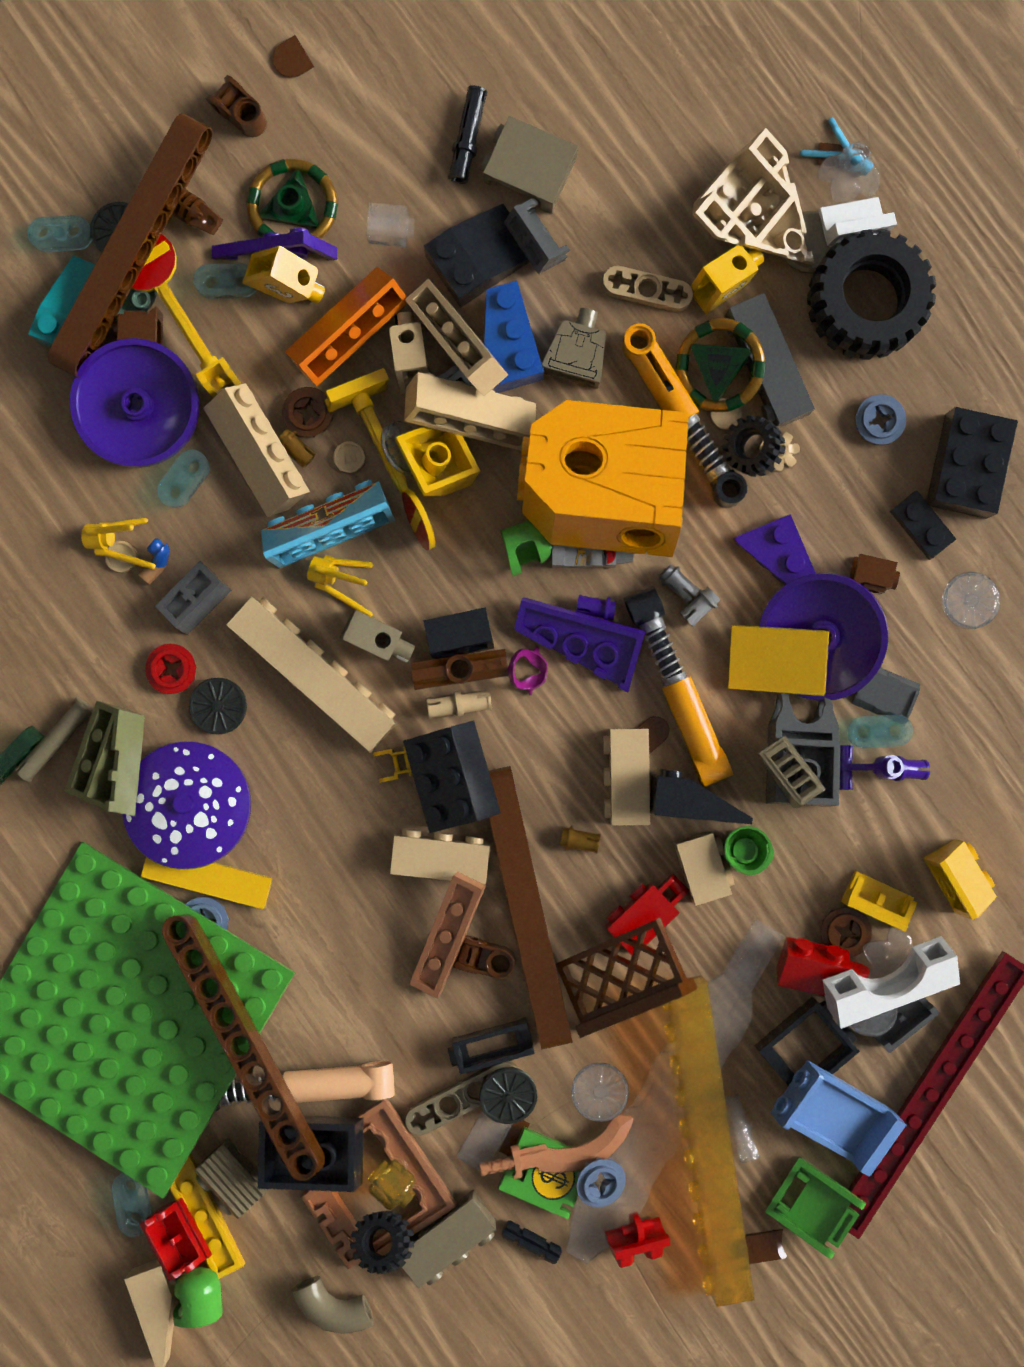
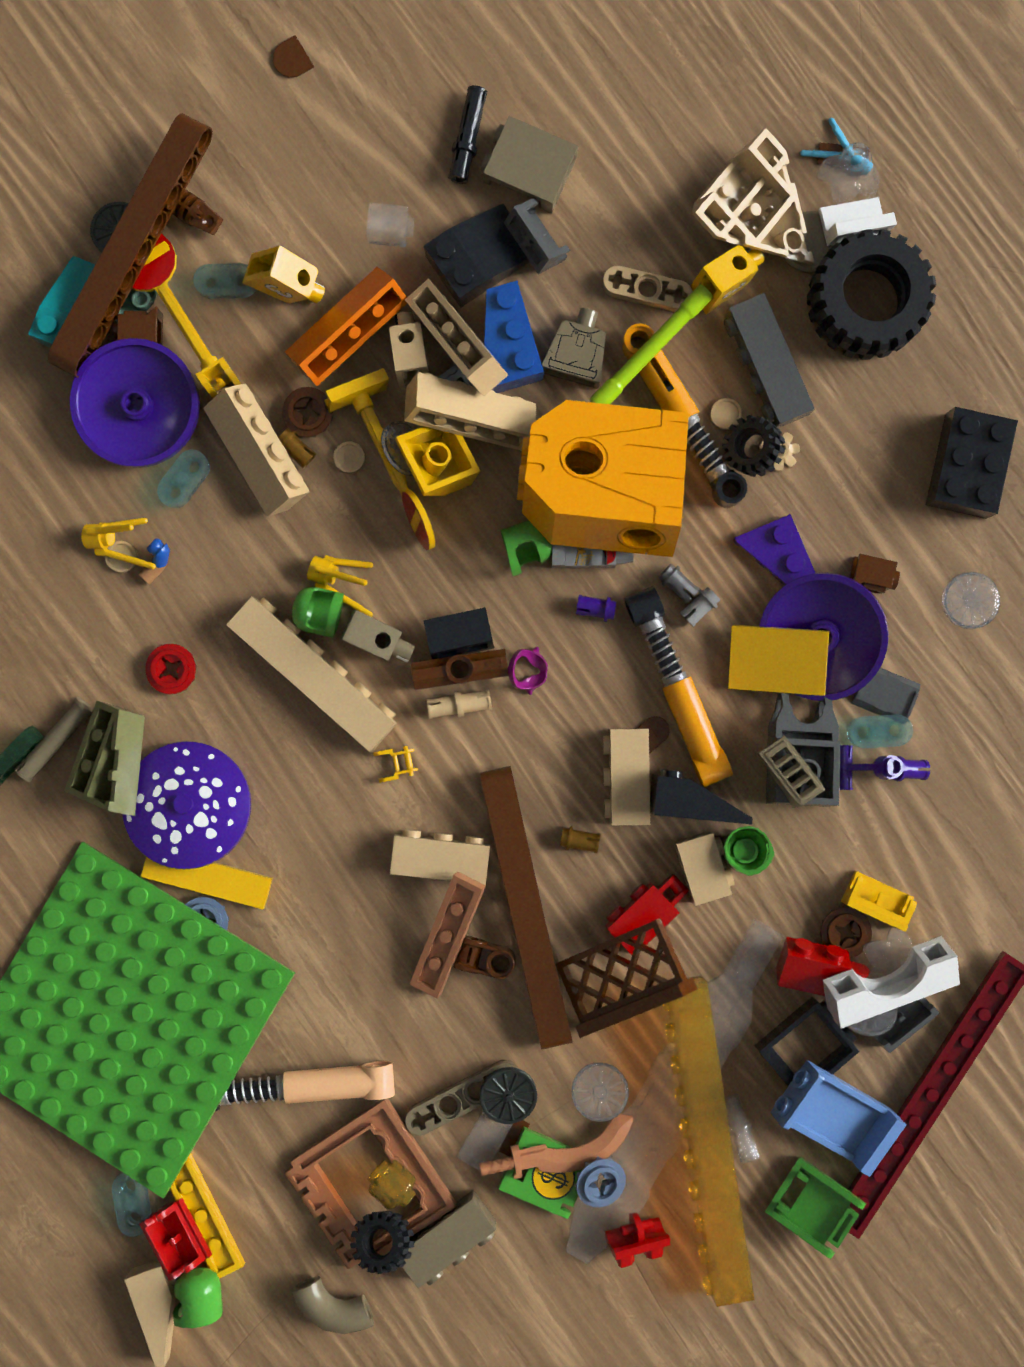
clear light blue plate [27,215,92,252] -> none
dark grey hinge [155,561,232,635] -> none
reddish brown beam [162,914,325,1181] -> none
pearl dark grey wheel [189,678,247,734] -> none
dark tan brick [195,1138,268,1219] -> none
reddish brown piece [206,75,267,137] -> none
dark purple wing [212,228,337,260] -> none
dark green piece [246,159,338,239] -> none
black brick [258,1116,364,1192] -> none
medium azure slope [261,480,396,568] -> none
black brick [403,720,501,833] -> none
black window [448,1017,535,1075] -> none
black axle [502,1220,562,1264] -> none
dark purple wing [514,597,645,693] -> none
piece [676,318,766,412] -> none
reddish brown piece [735,1229,787,1264] -> none
sand blue gear [855,394,906,445] -> none
black plate [890,490,956,560] -> none
yellow slope [923,839,996,920] -> none
none -> bright green helmet [292,587,344,638]
none -> lime piece [589,284,713,404]

